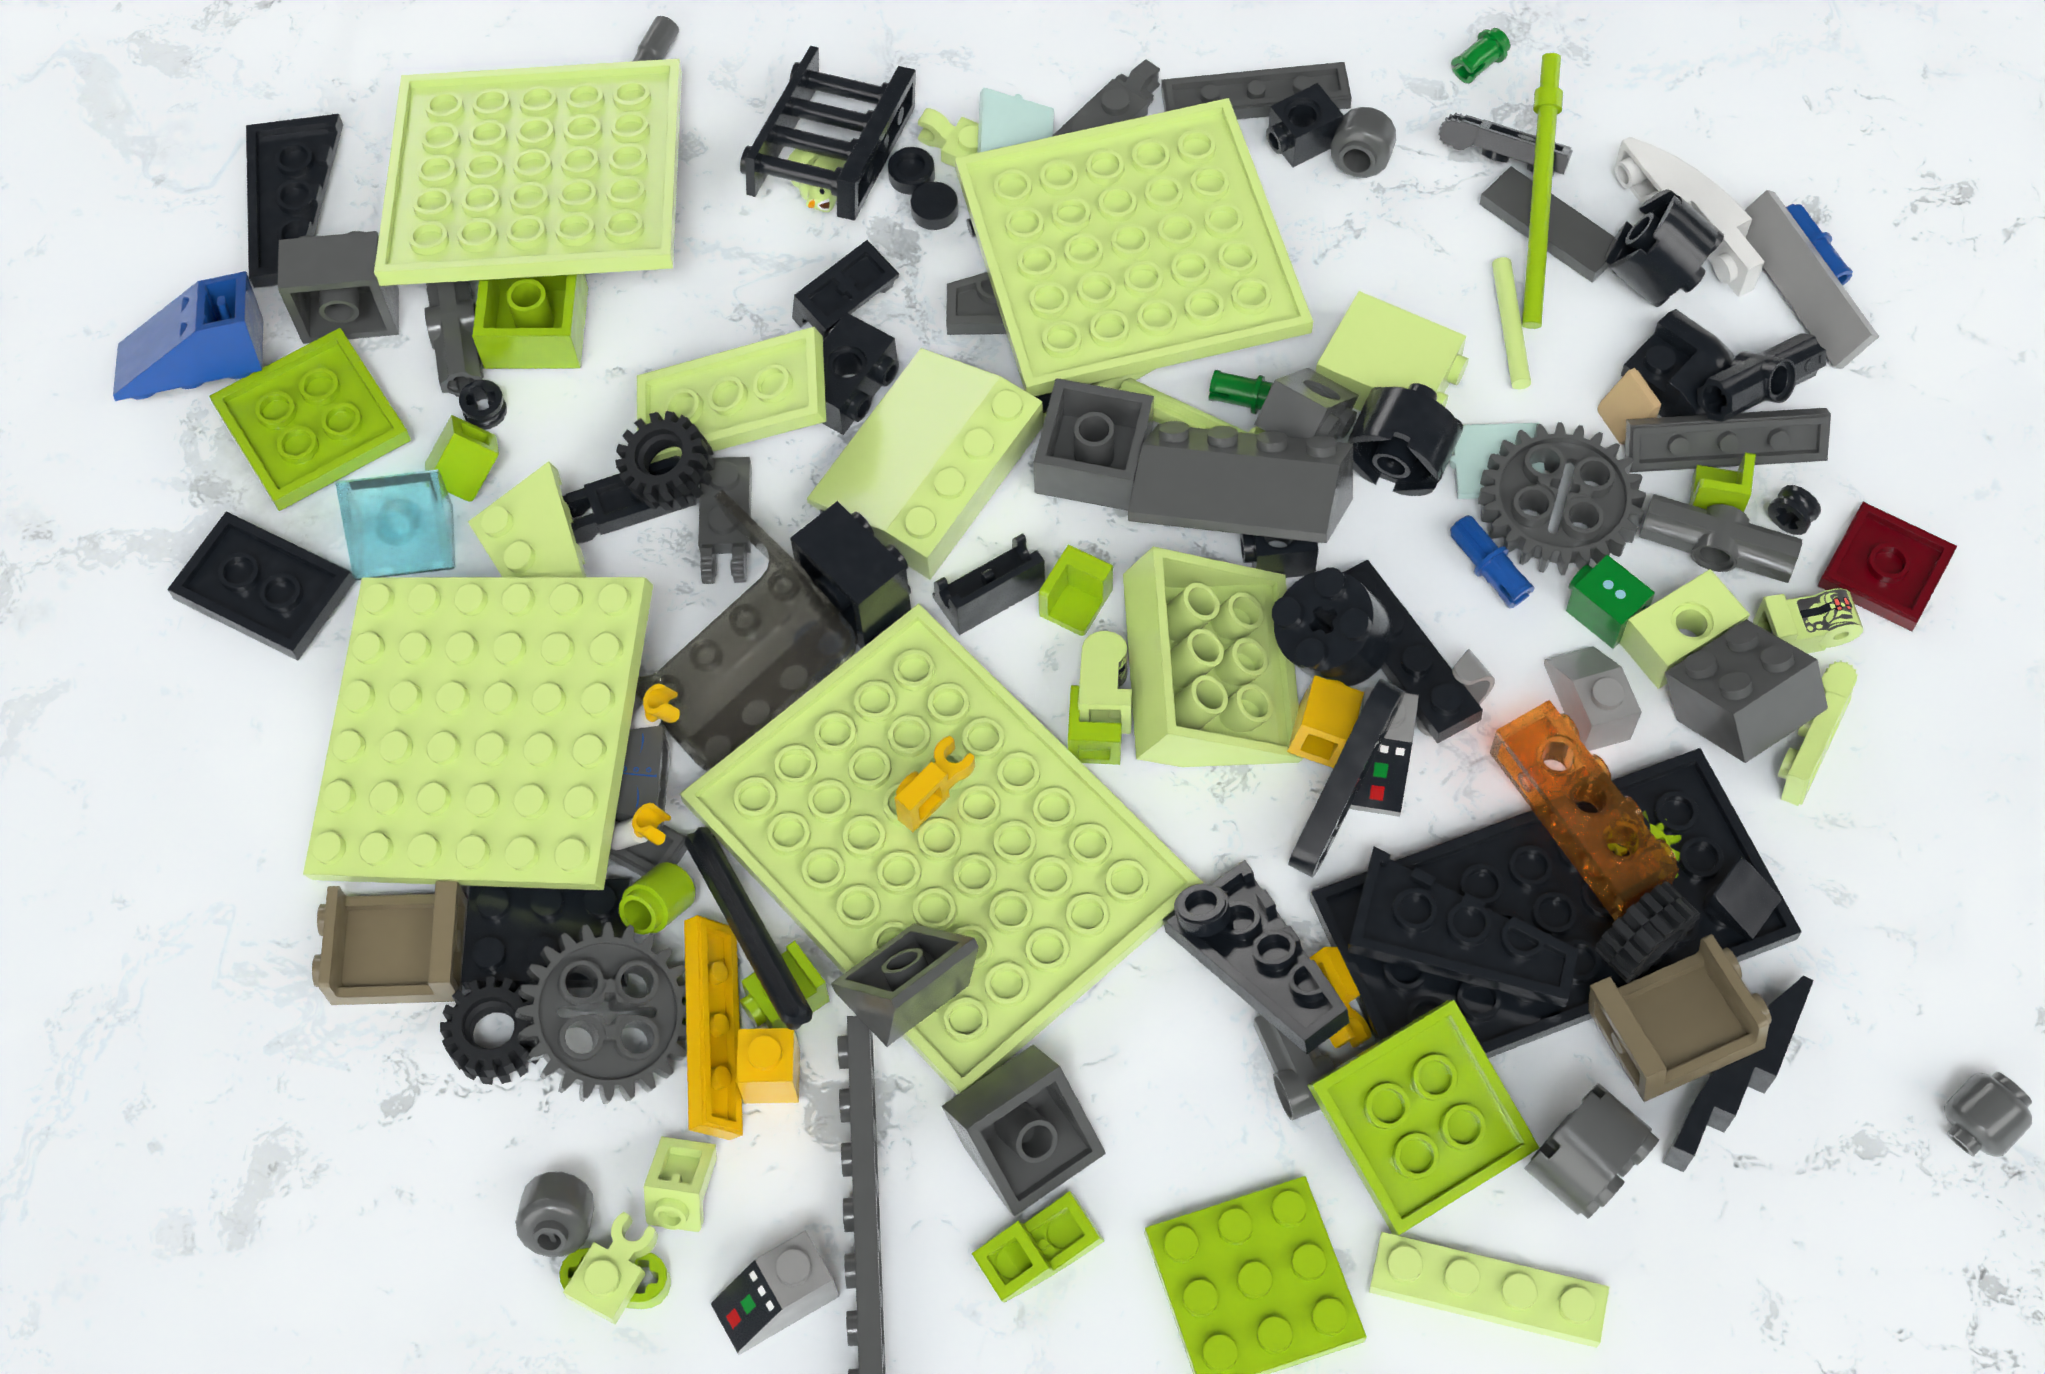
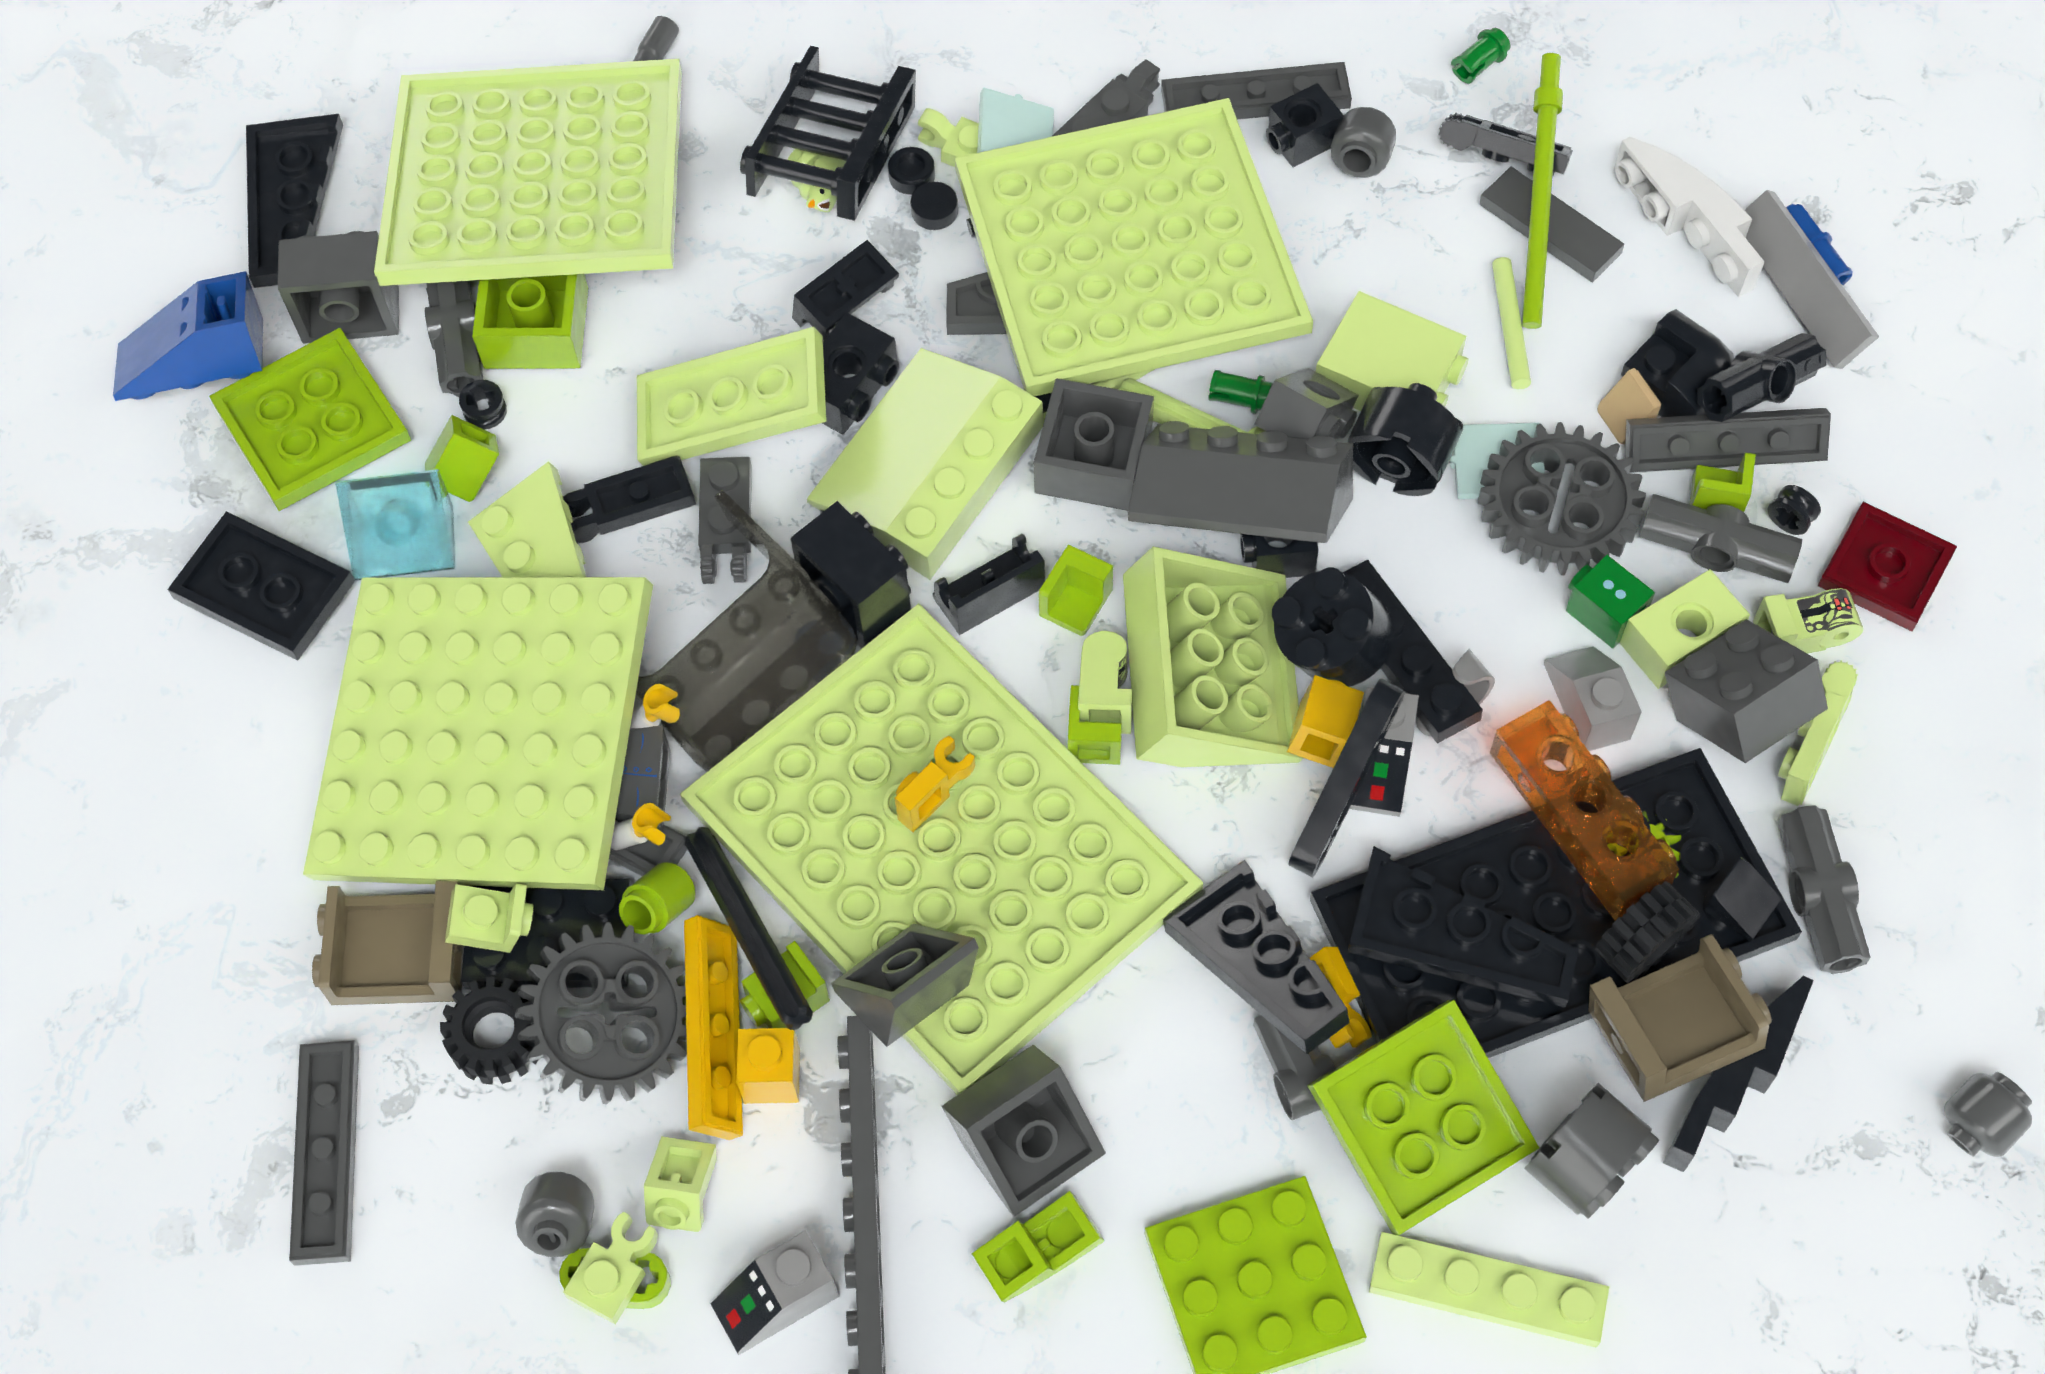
black tyre [615,411,715,511] -> none
black tile [1174,884,1231,937] -> none
blue axle [1450,515,1535,609] -> none
black brick [1605,189,1724,307] -> none
none -> dark grey tile [289,1040,359,1266]
none -> yellowish green bracket [445,883,533,953]
none -> dark grey piece [1778,805,1871,974]

